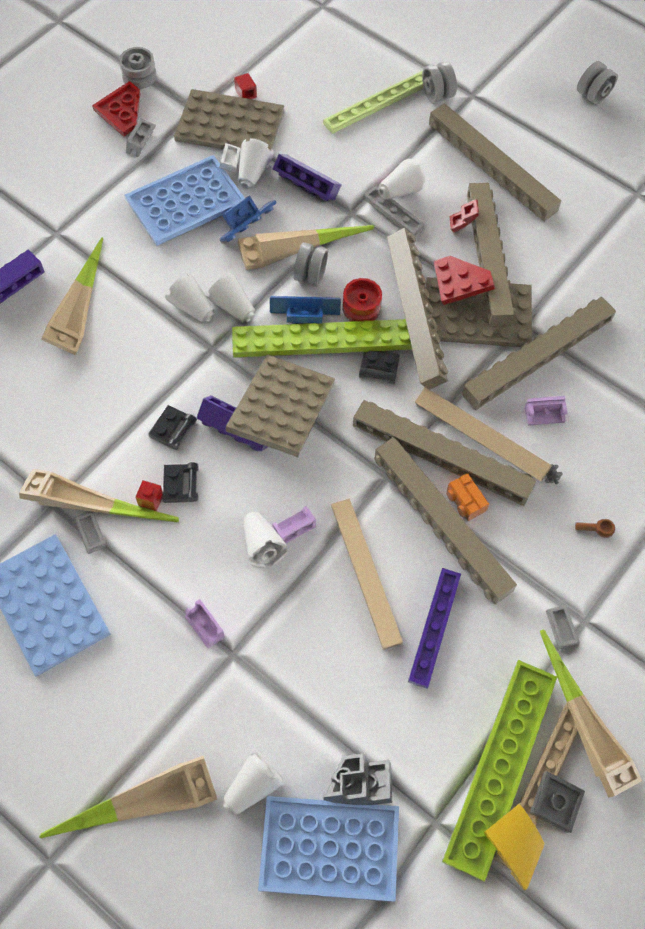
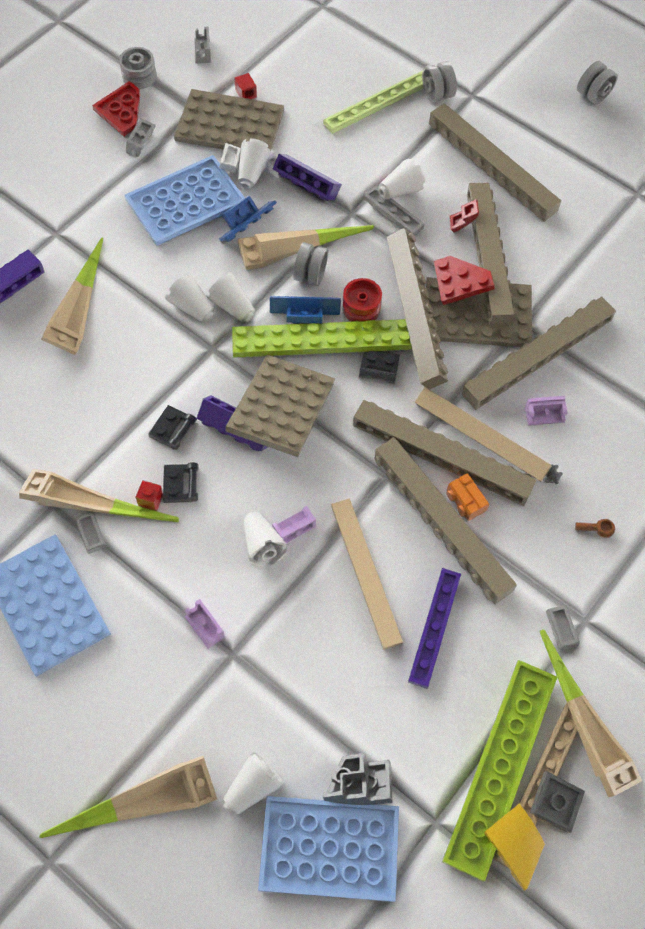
none -> light grey hinge [194,26,211,63]

